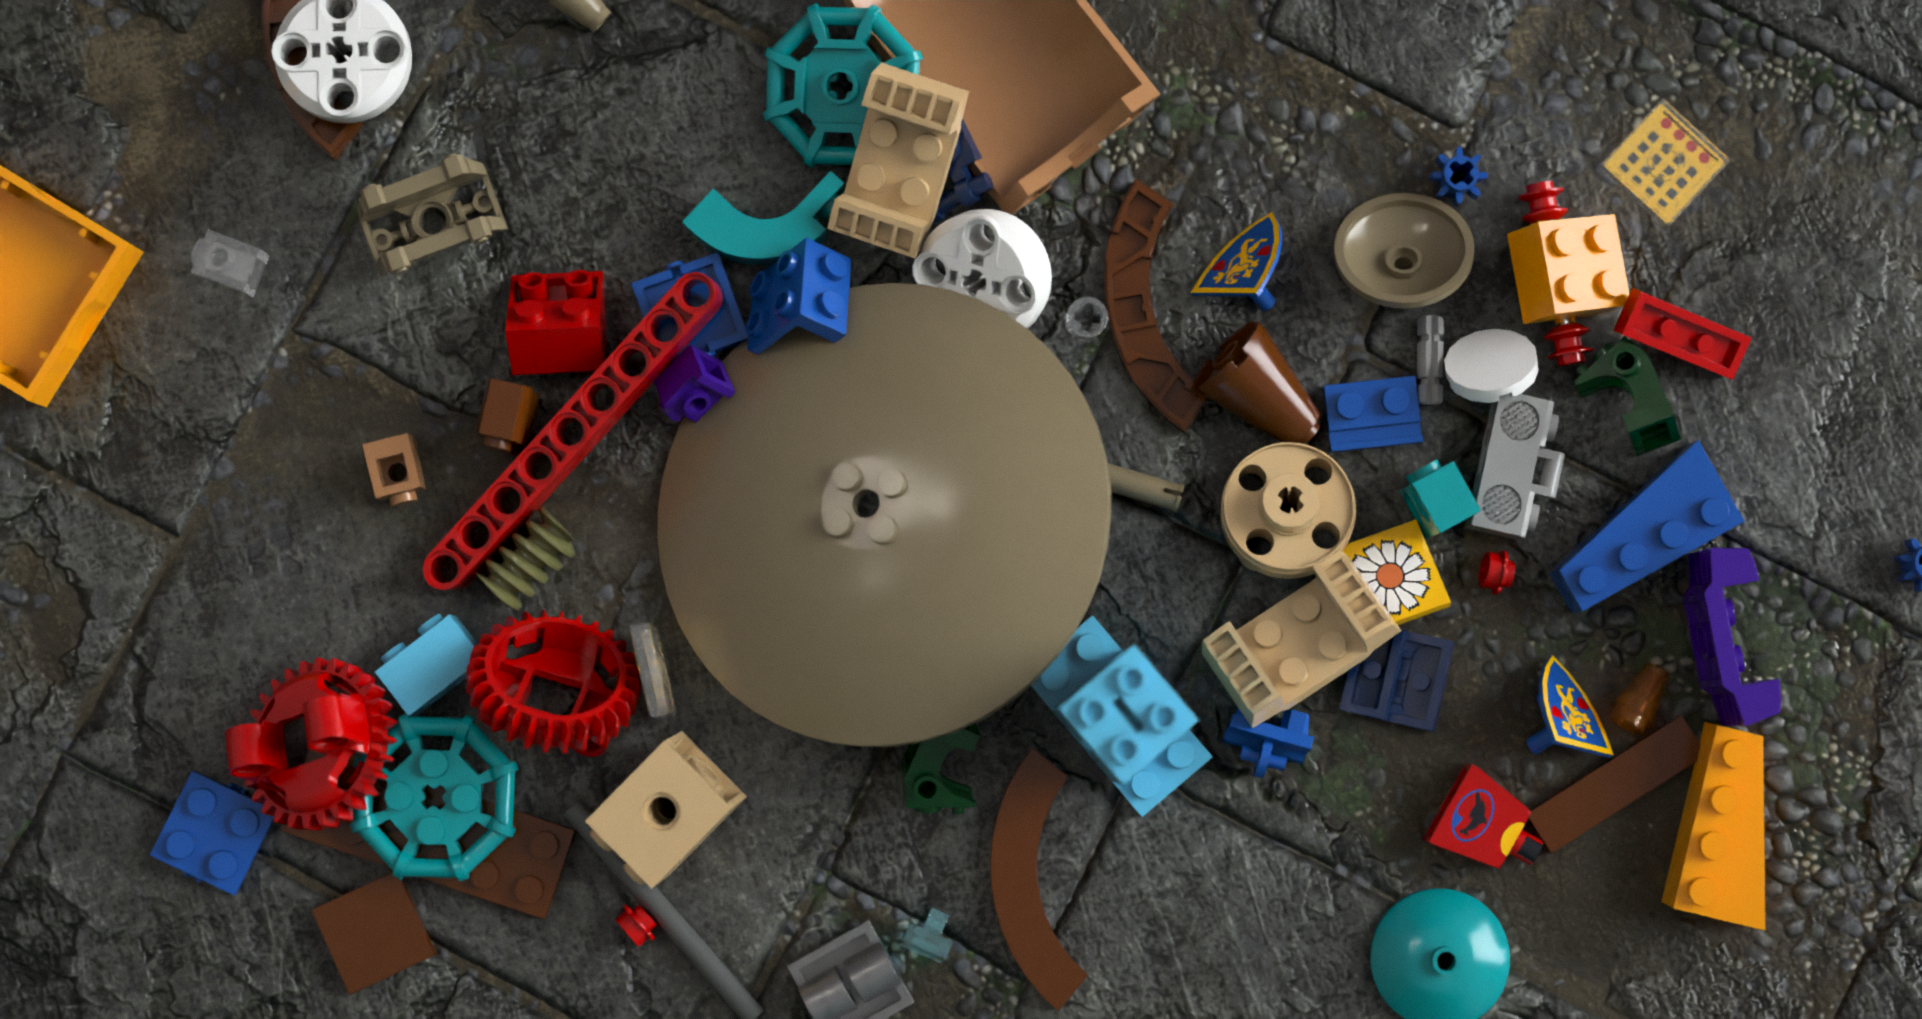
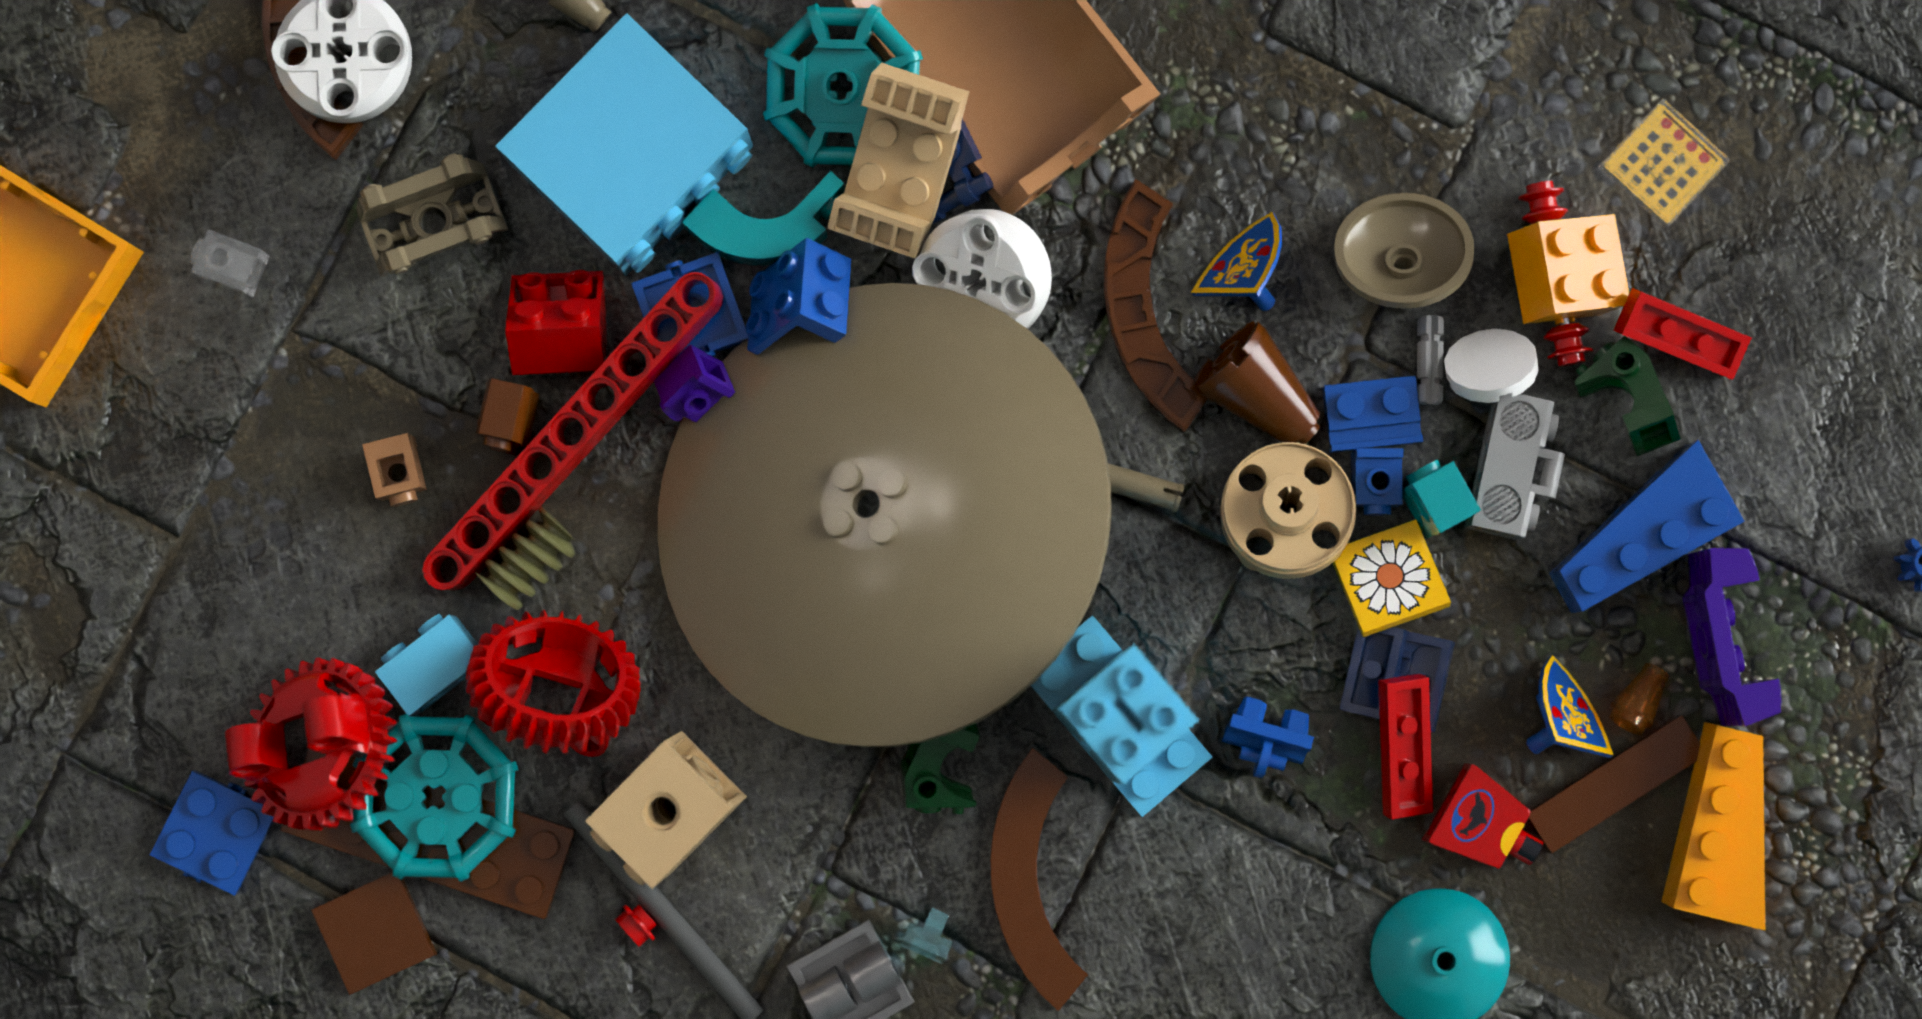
clear tile [630,622,677,719] -> none
clear bush [1065,297,1108,343] -> none
tan plate [1202,550,1401,728] -> none
blue gear [1428,147,1488,207] -> none
red plate [1478,550,1515,595] -> none
none -> medium azure brick [496,13,753,276]
none -> blue brick [1351,448,1403,516]
none -> red plate [1378,674,1433,820]

